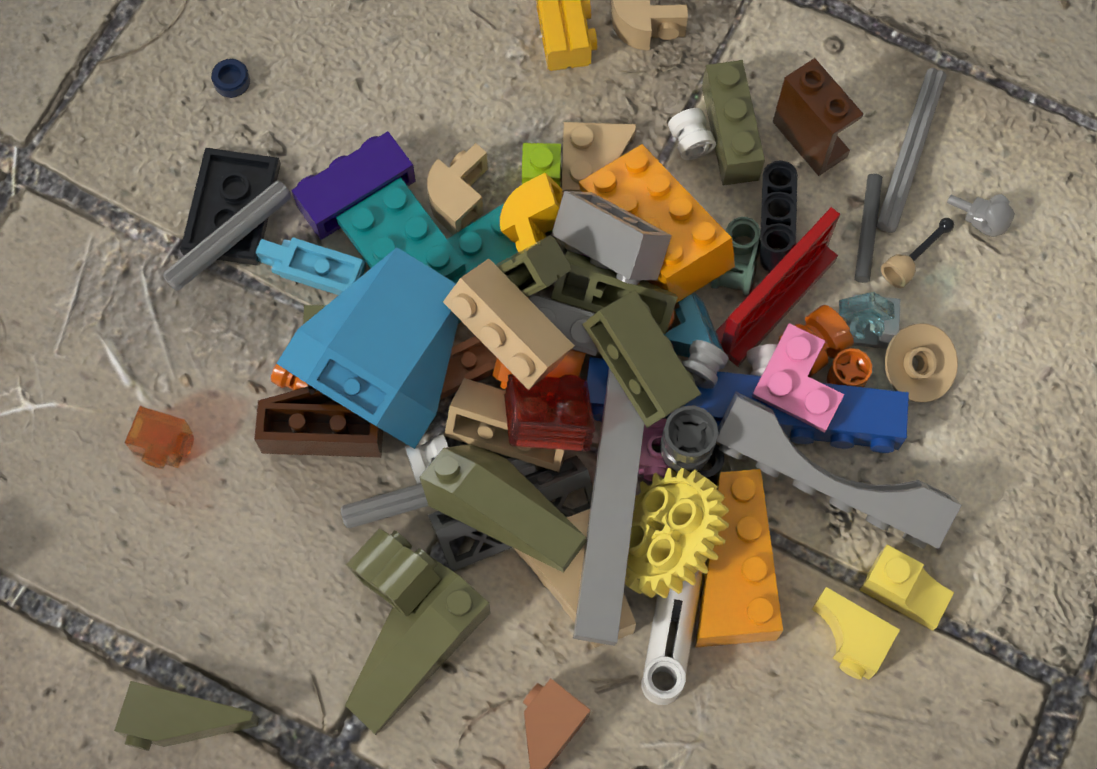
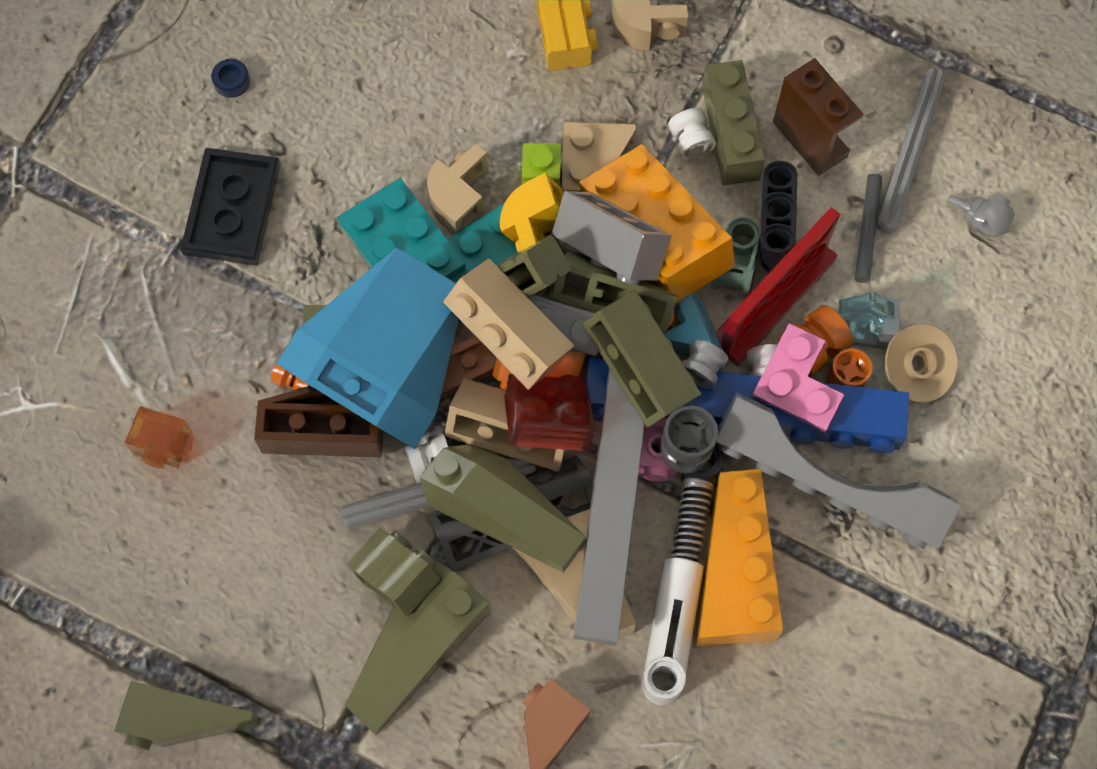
light grey axle [163,181,291,291] -> none
medium azure hinge [256,237,366,295] -> none
dark purple brick [292,131,416,240] -> none
light yellow gear [625,468,729,598] -> none
light yellow arch [812,587,900,680] -> none
light yellow arch [860,544,954,631] -> none
tan hinge [881,218,954,288] -> none

